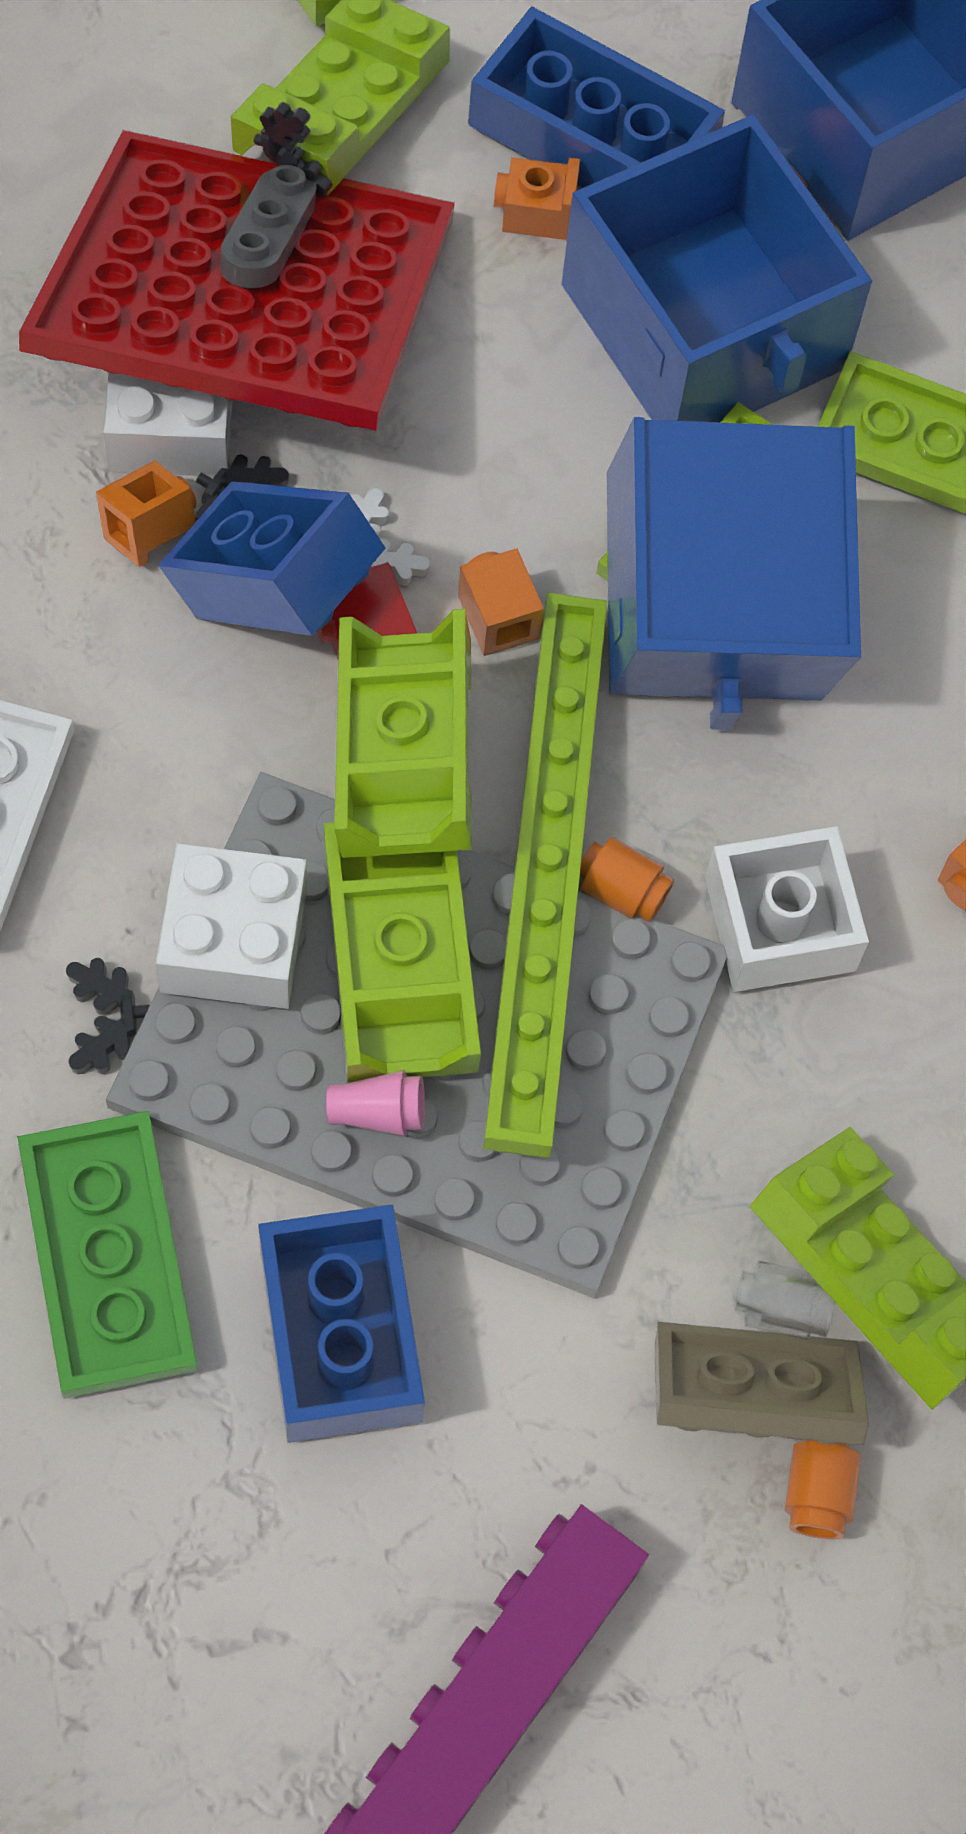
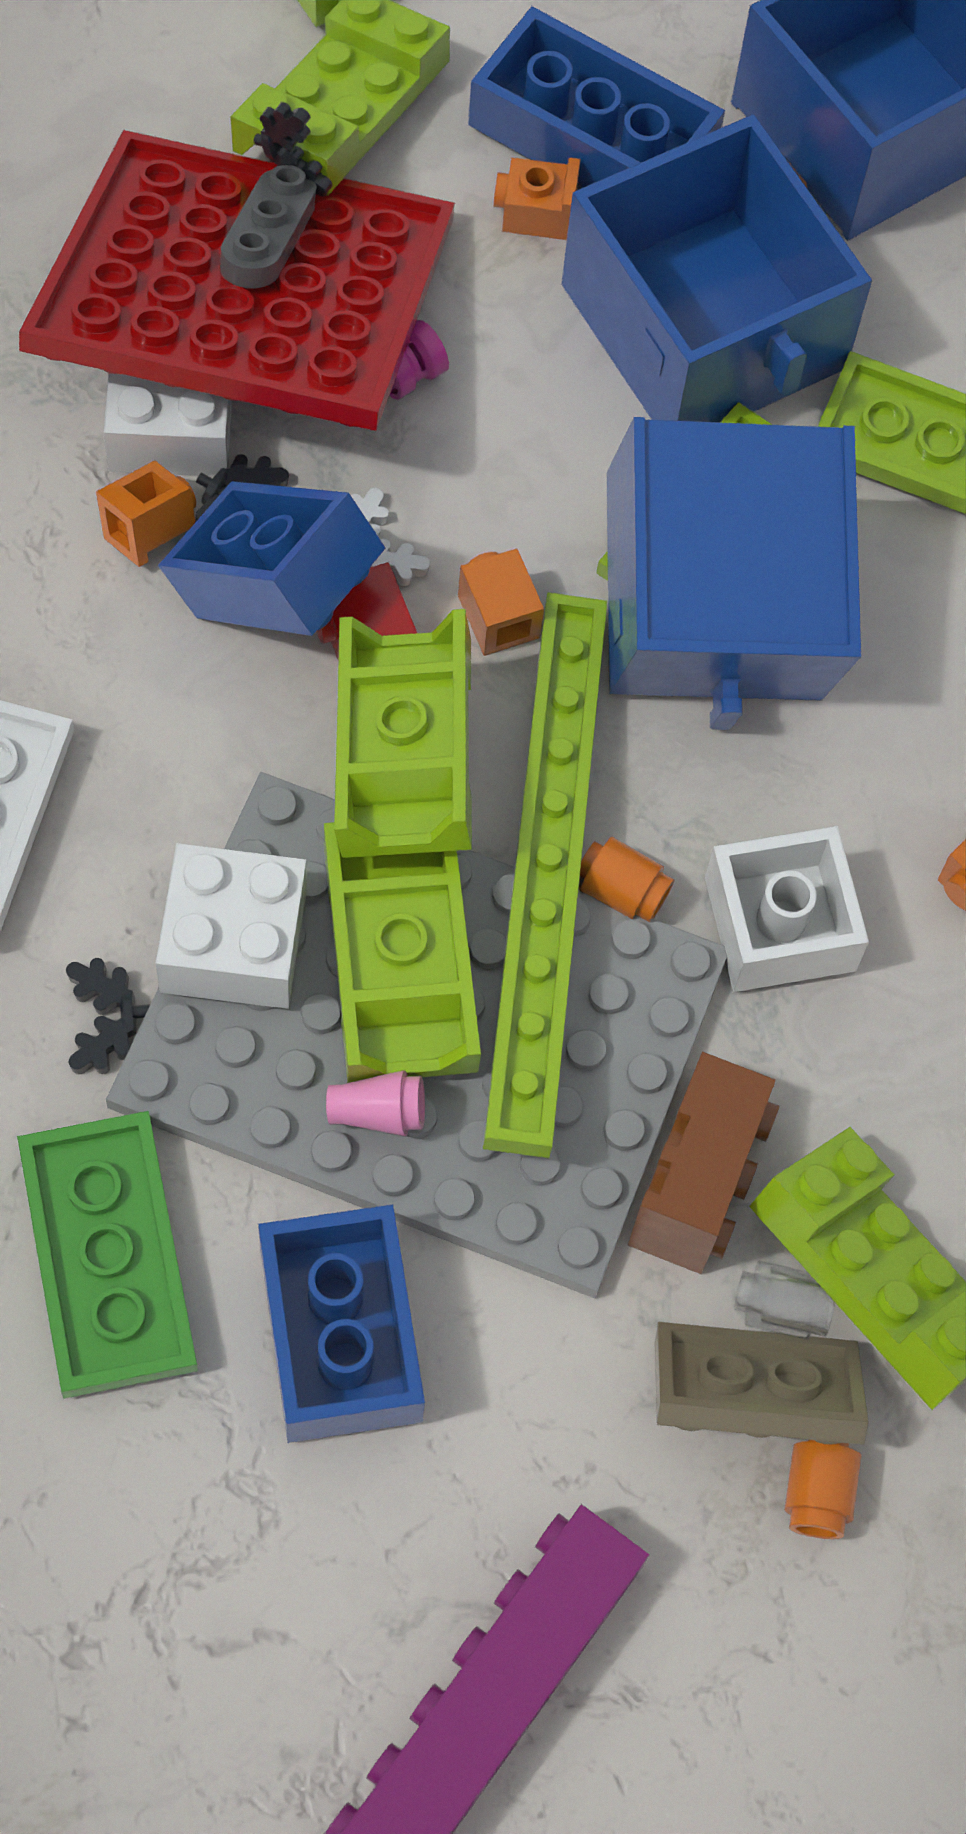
none -> dark pink wheel [389,320,449,400]
none -> dark orange wedge [627,1051,780,1275]

